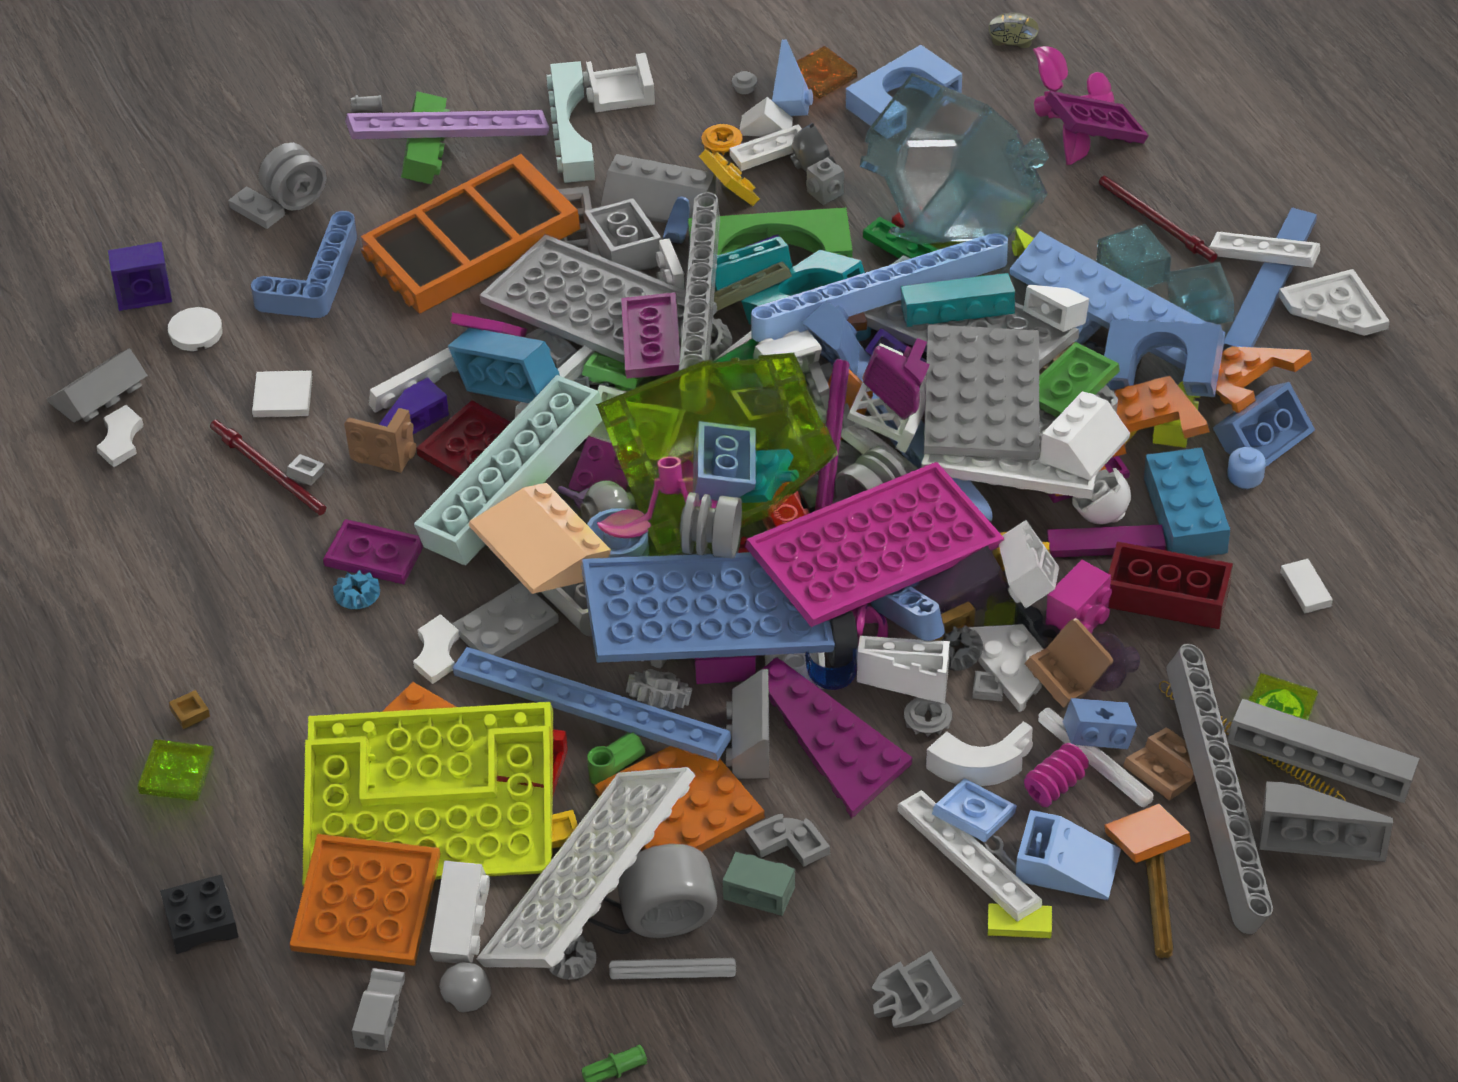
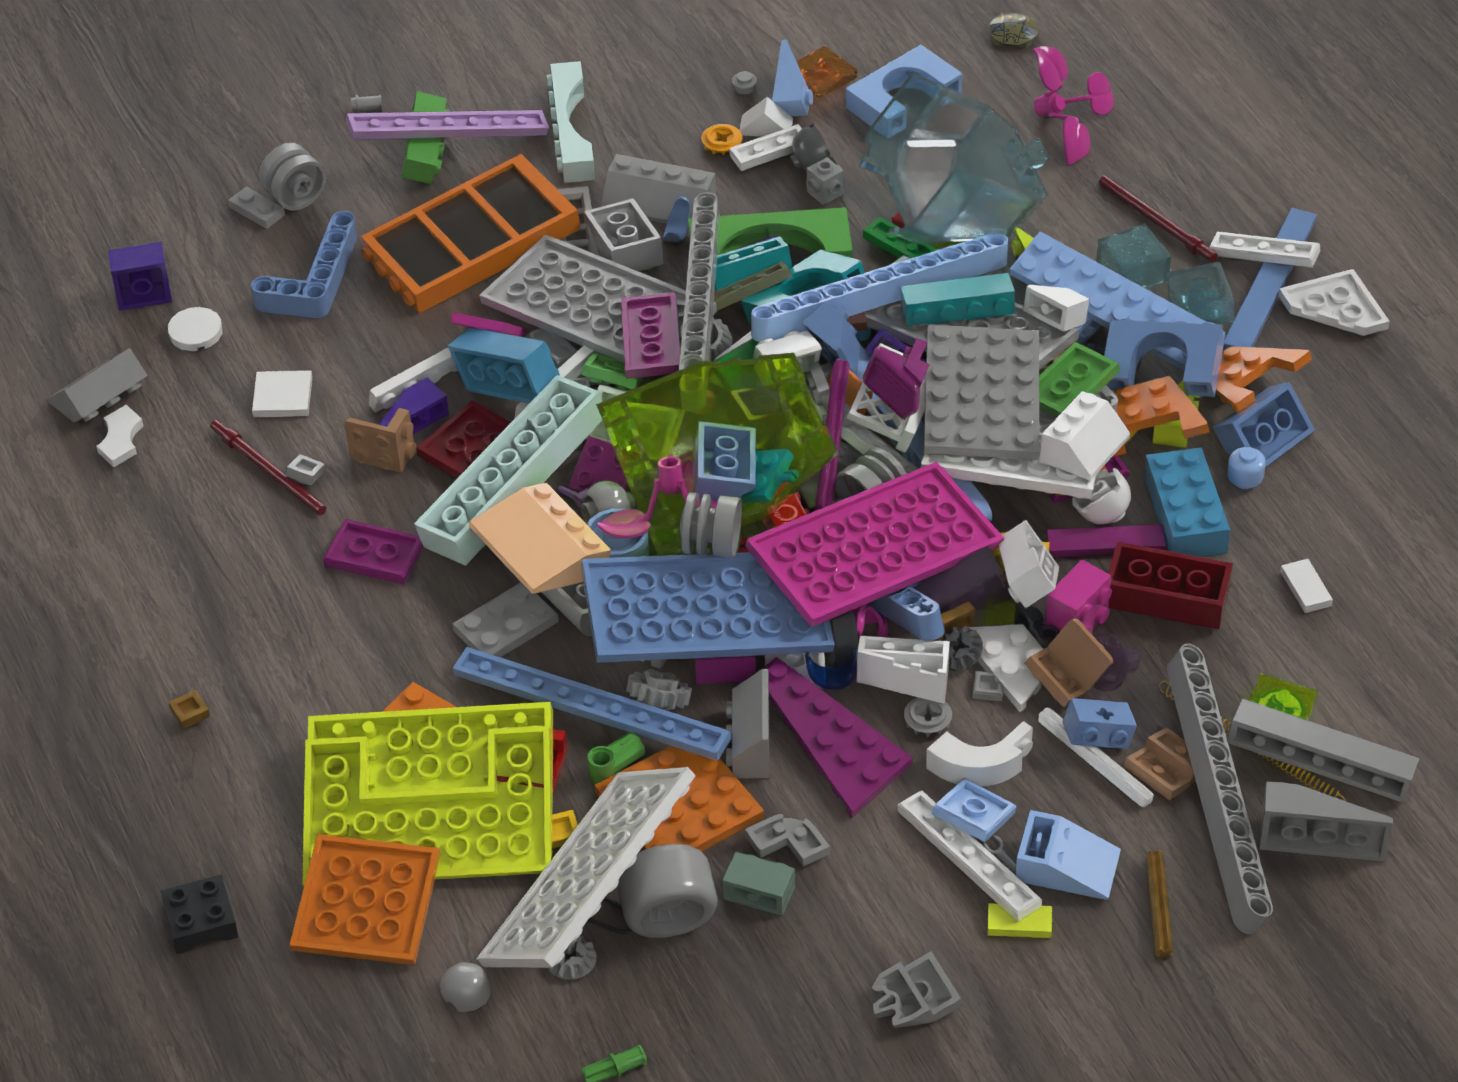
clear neon green plate [138,739,215,801] -> none
dark azure gear [333,570,380,609] -> none
light grey piece [352,968,405,1051] -> none
white tile [413,614,460,684] -> none
white wedge [430,861,490,963] -> none
white panel [582,53,655,113] -> none
light grey axle [609,958,736,979] -> none
white plate [656,238,685,290] -> none
yellow plate [699,149,760,206] -> none
dark pink piece [1024,743,1089,807] -> none
magenta plate [1045,91,1149,144] -> none
orange tile [1105,804,1191,863] -> none

